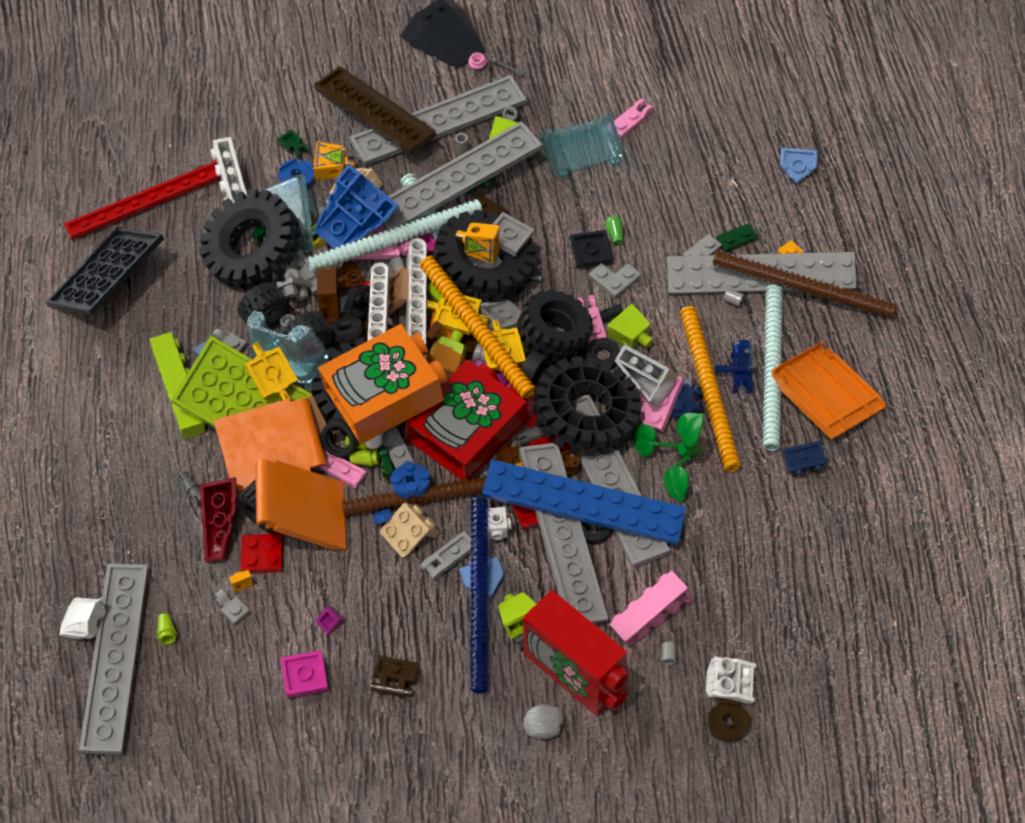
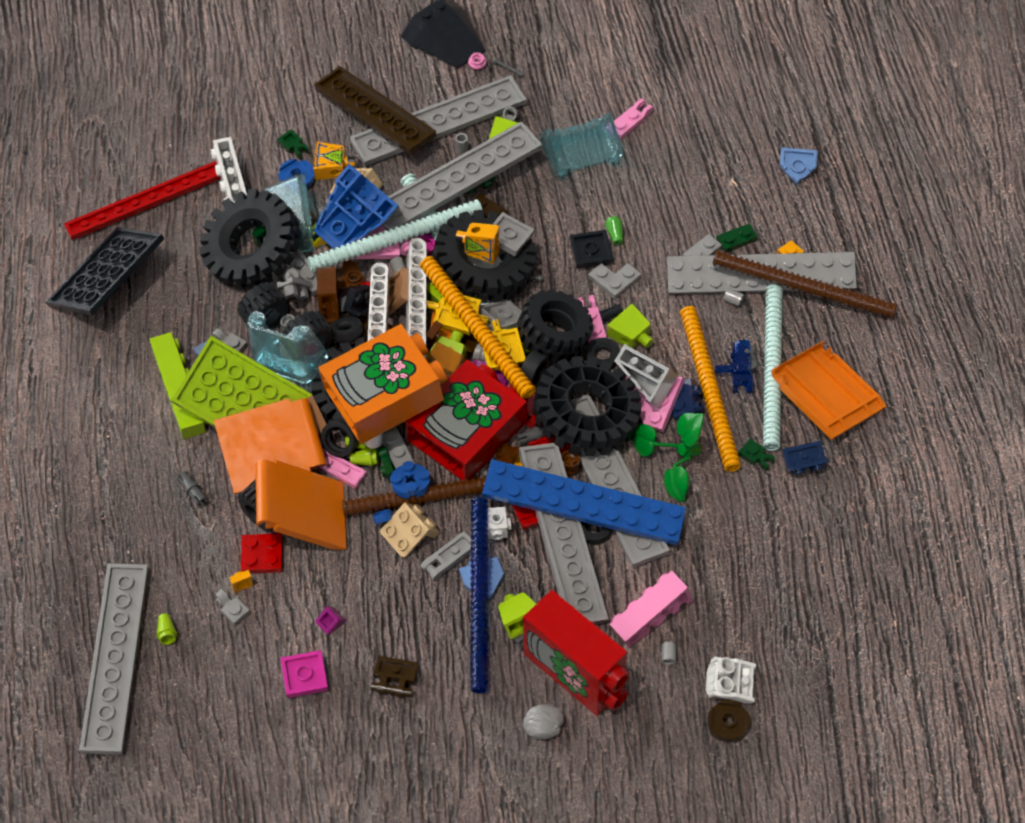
white slope [59,597,107,639] -> none
dark red wedge [200,477,238,563] -> none
yellow plate [244,342,298,400] -> none
none -> dark green plate [738,439,775,471]

